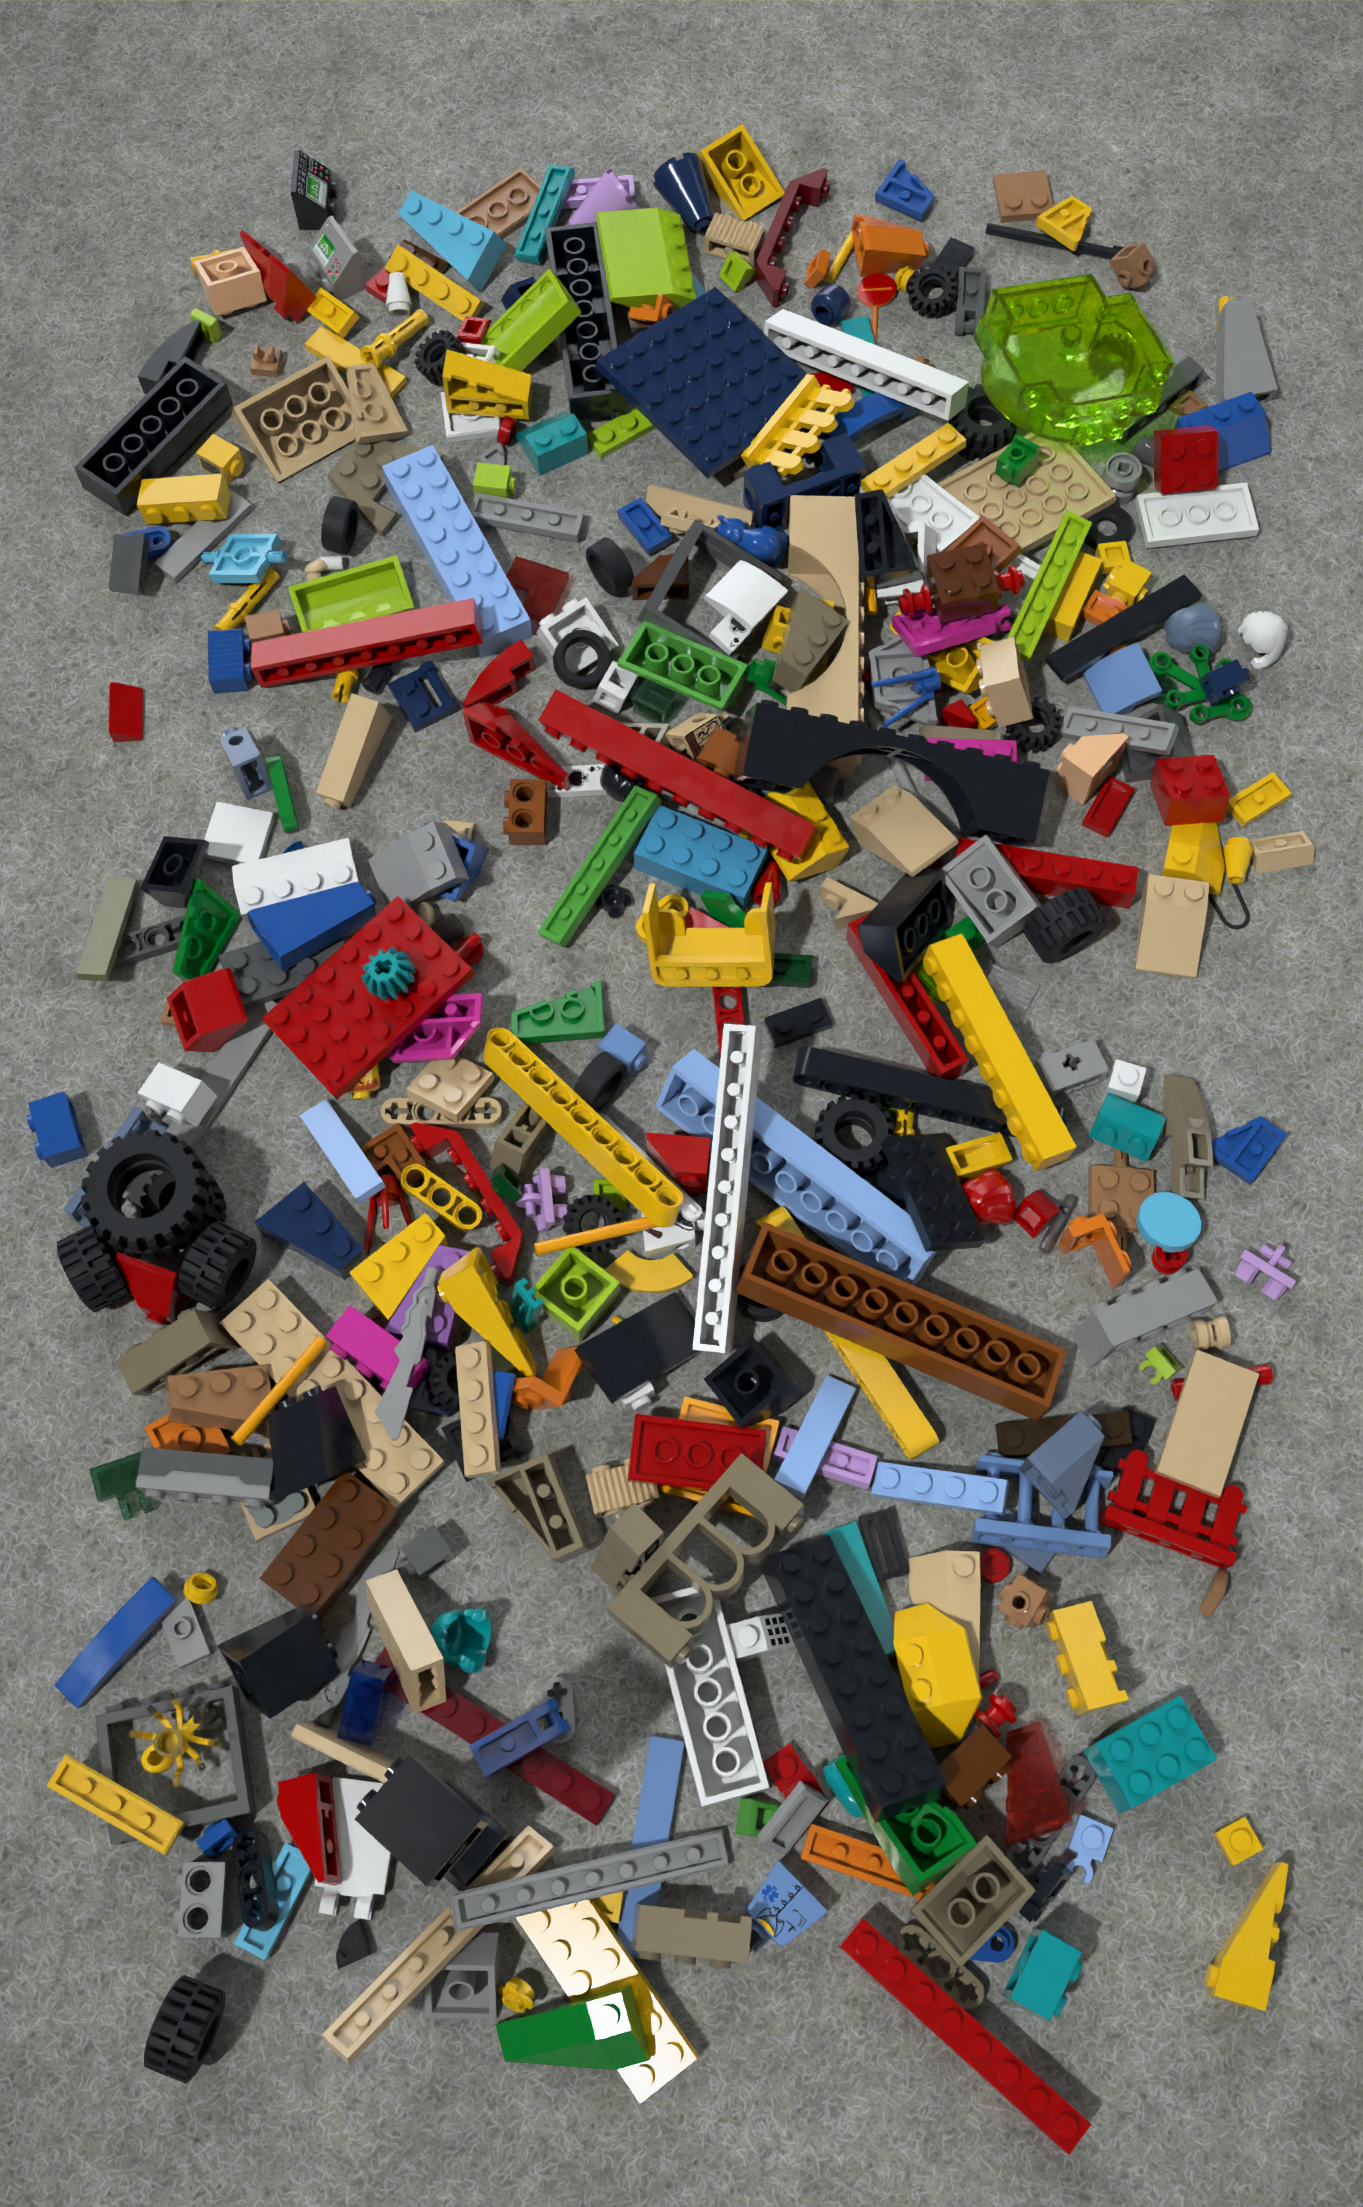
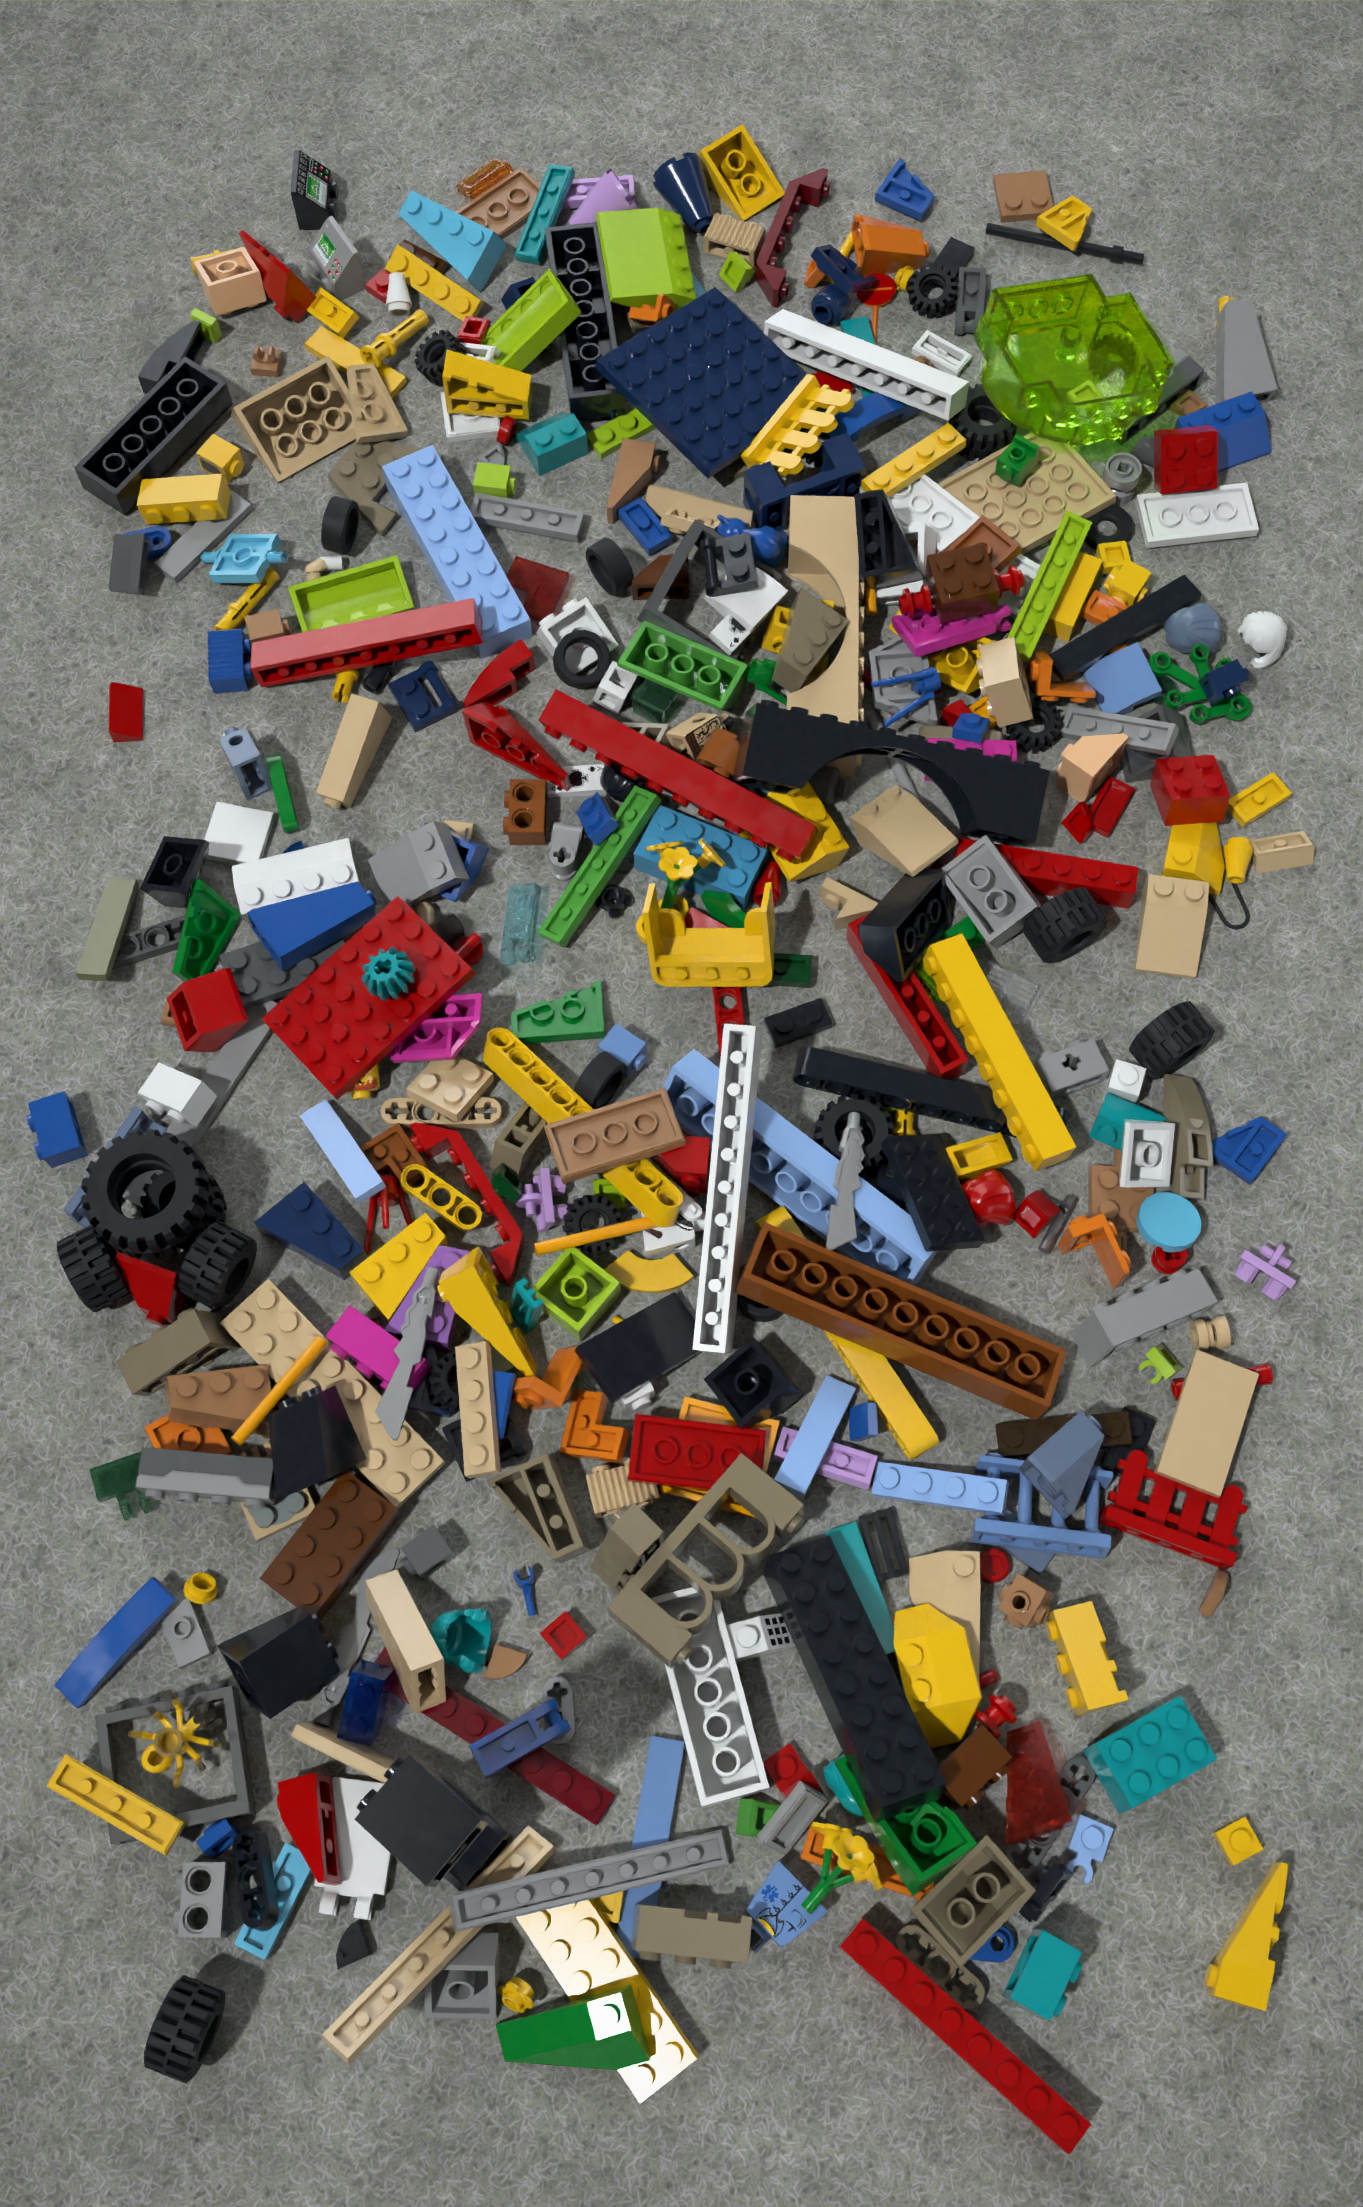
medium nougat brick [1109,242,1158,290] -> none
none -> clear orange tile [456,157,513,199]
none -> medium nougat tile [484,1644,528,1680]
none -> clear light blue plate [500,882,541,966]
none -> blue hand [514,1566,537,1616]
none -> red plate [540,1611,588,1661]
none -> medium nougat tile [543,1088,686,1184]
none -> light grey piece [549,822,585,881]
none -> orange plate [559,1389,630,1463]
none -> blue plate [576,792,619,846]
none -> medium nougat slope [607,438,660,524]
none -> yellow plant [645,838,726,909]
none -> black plate [699,532,759,597]
none -> yellow plant [801,1822,882,1914]
none -> dark blue wing [810,244,877,295]
none -> light grey sword [826,1112,865,1251]
none -> blue tile [849,1402,878,1441]
none -> white tile [911,330,972,377]
none -> blue plate [952,713,990,744]
none -> orange bracket [1026,651,1096,703]
none -> red tile [1061,801,1092,844]
none -> lime tile [1066,379,1106,418]
none -> white slope [1119,1119,1175,1187]
none -> black tyre [1129,1001,1215,1080]

